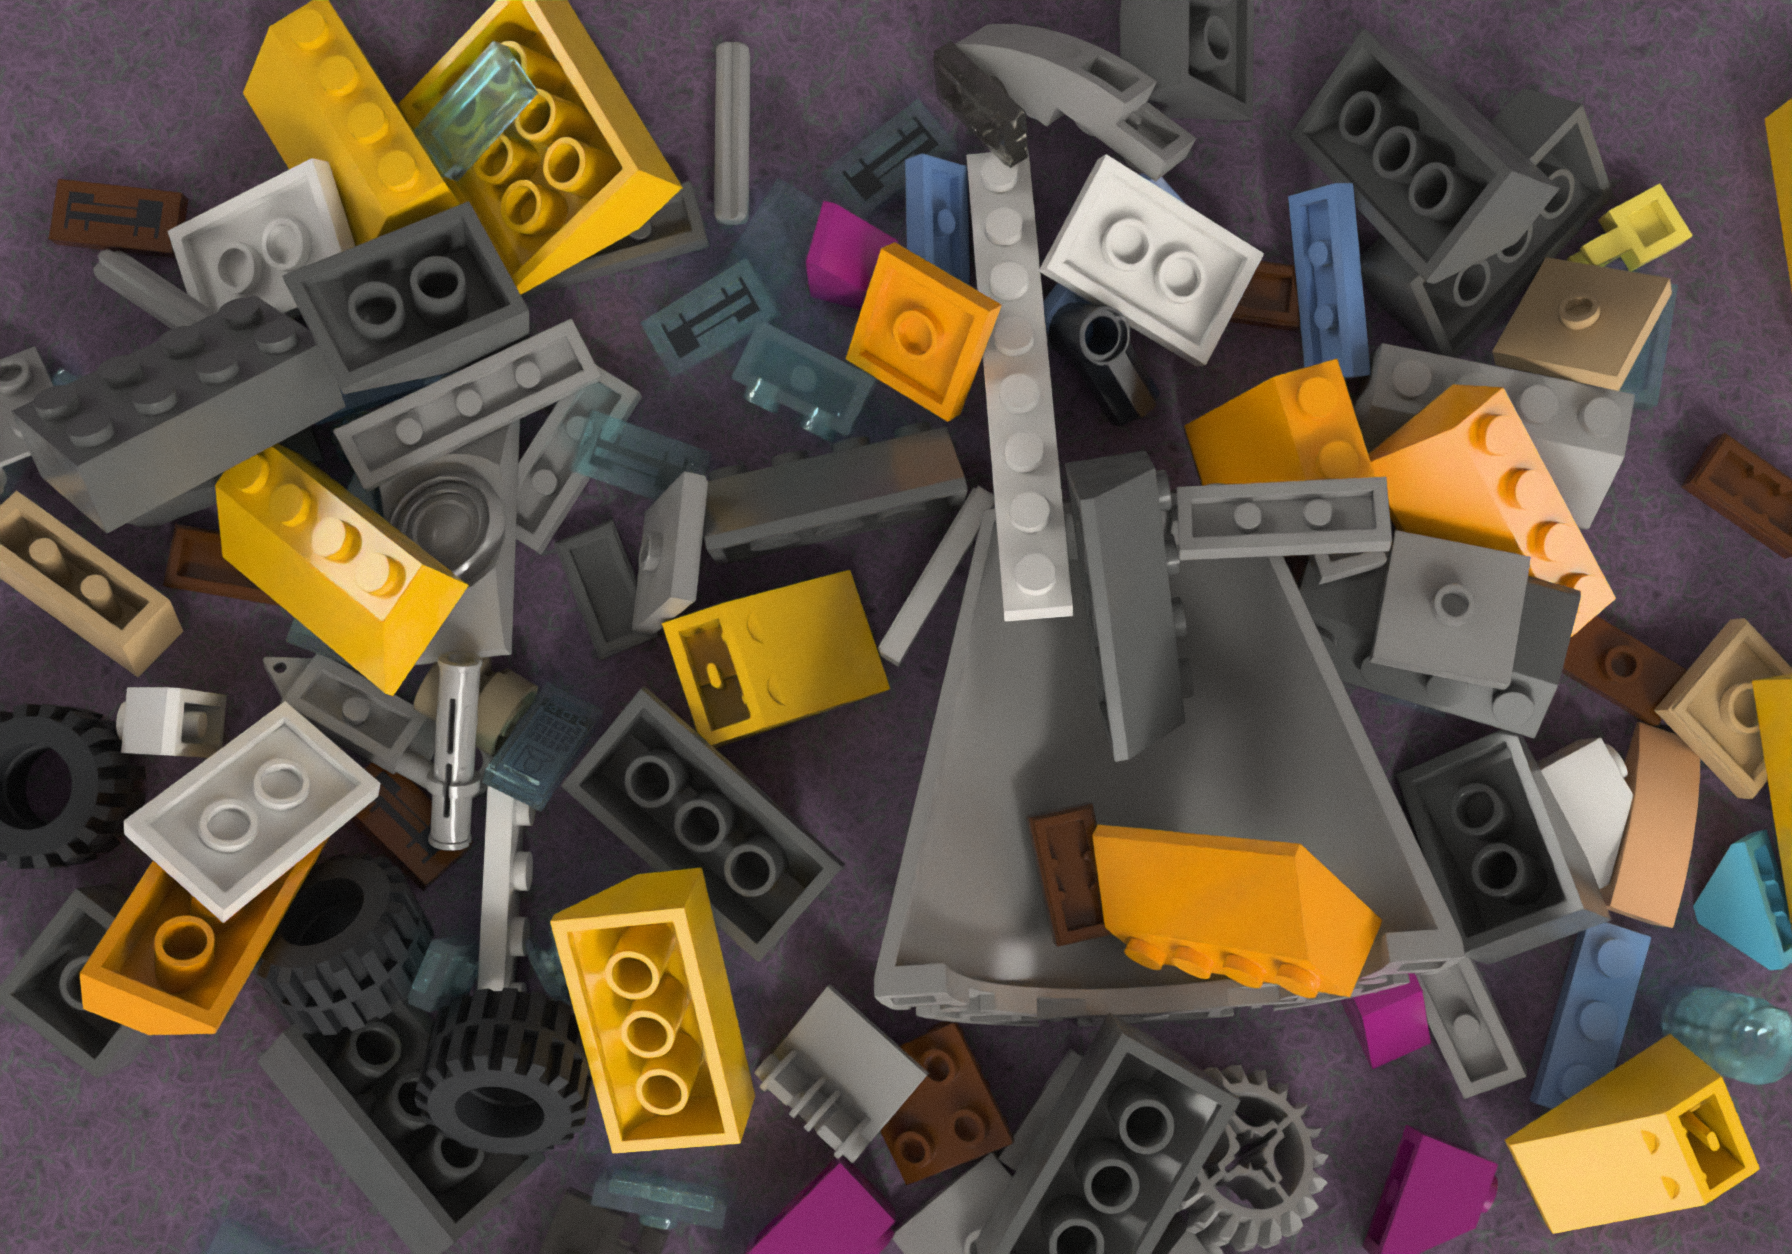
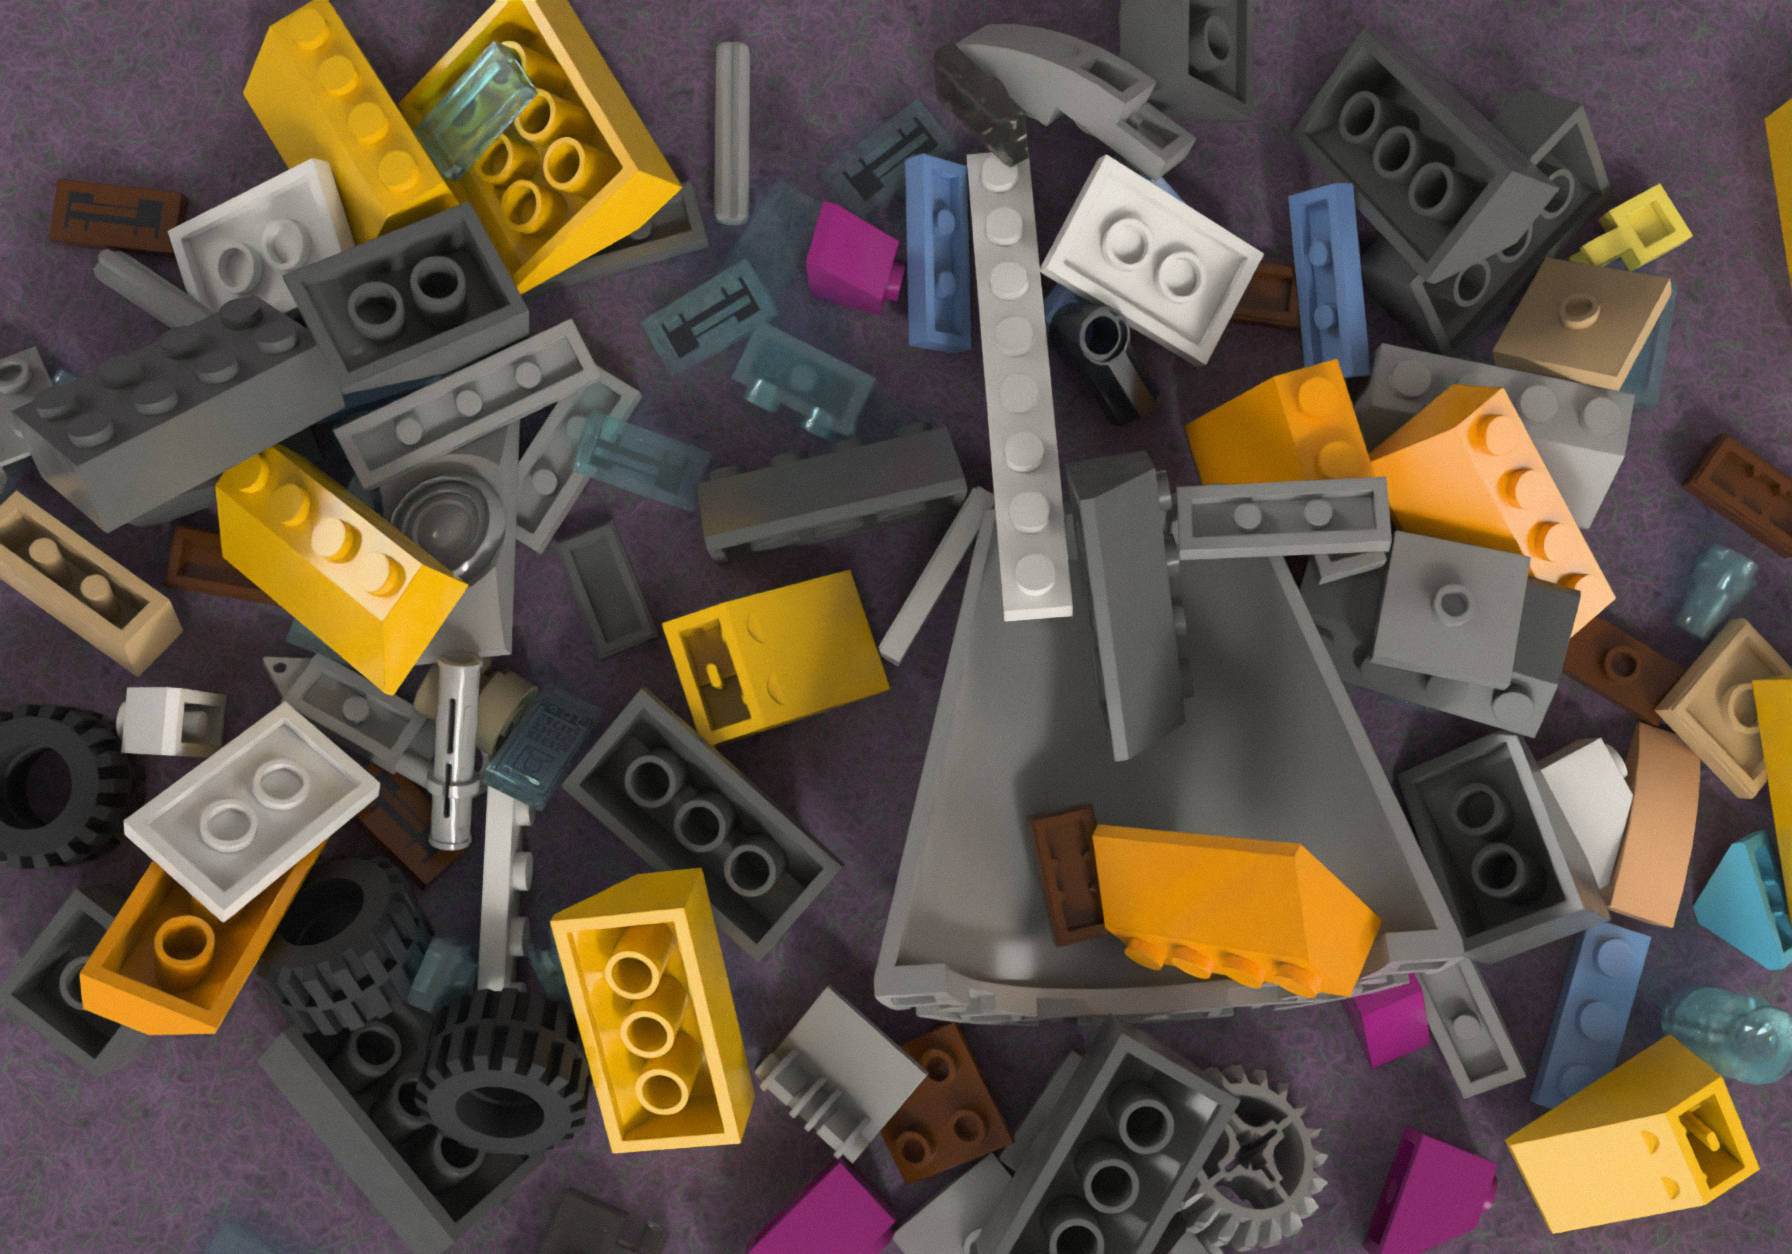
clear light blue plate [591,1167,732,1229] -> none
light grey plate [632,471,708,635] -> none
light orange plate [845,242,1002,422] -> none
none -> clear light blue cone [1671,543,1759,642]

